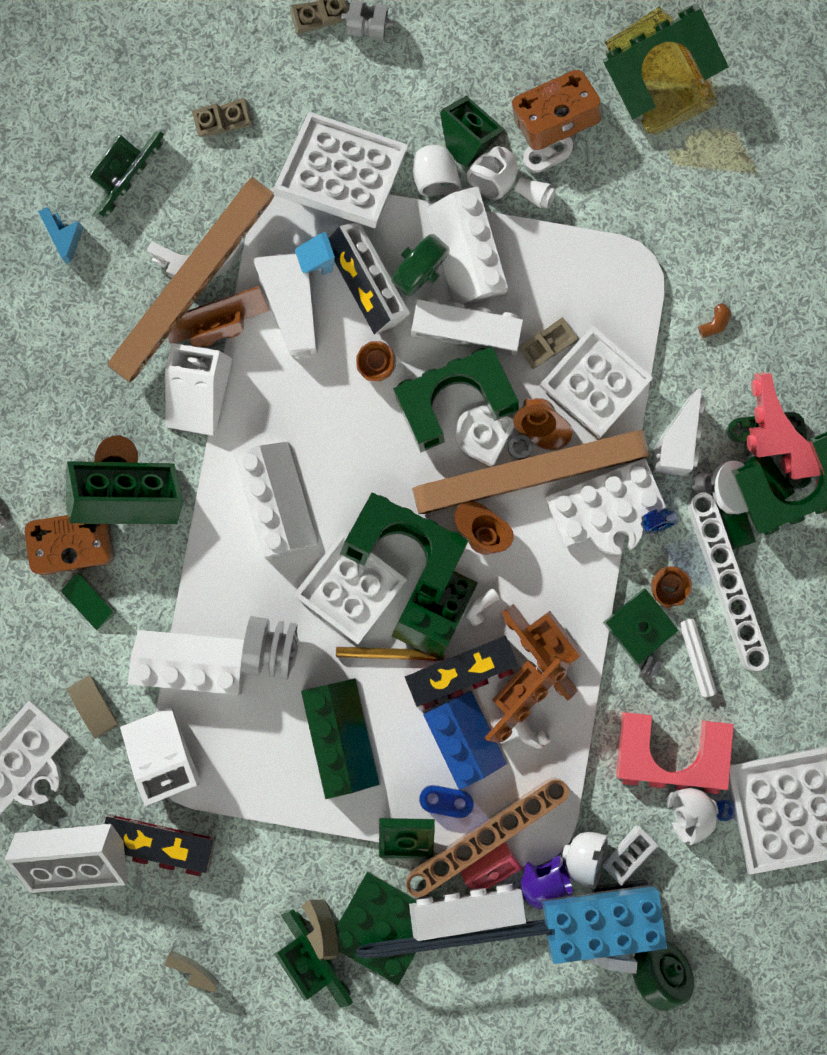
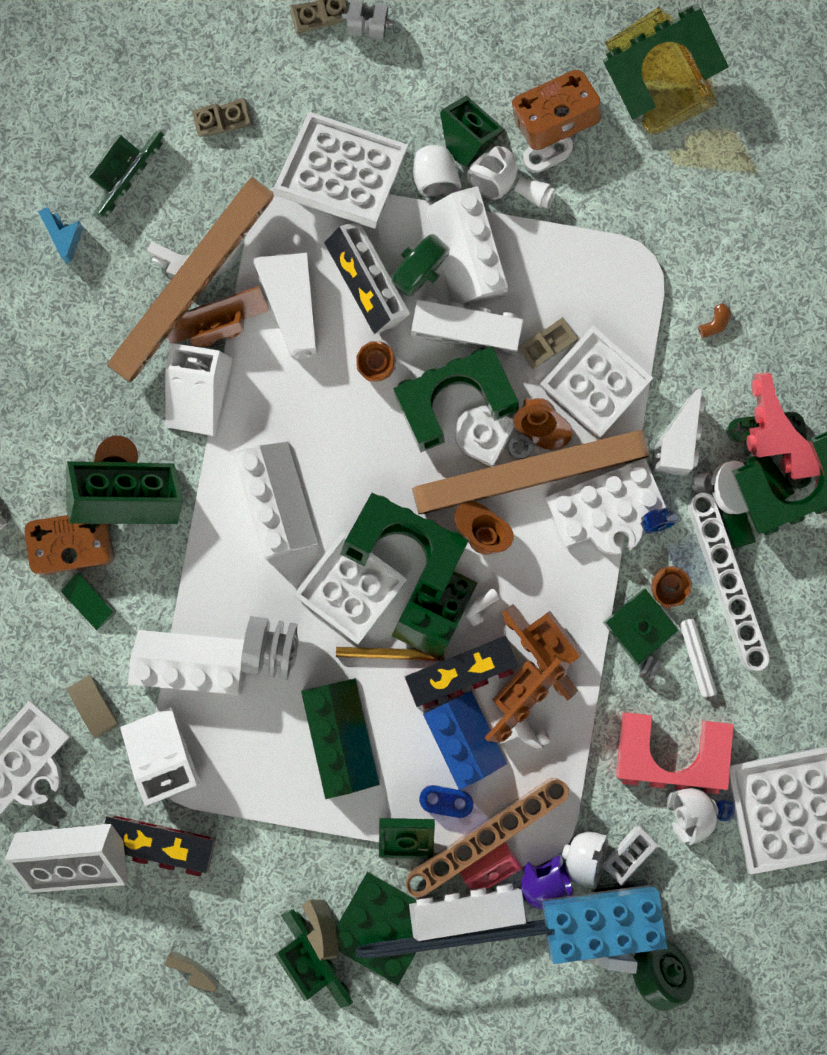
dark azure slope [295,232,335,275] -> none

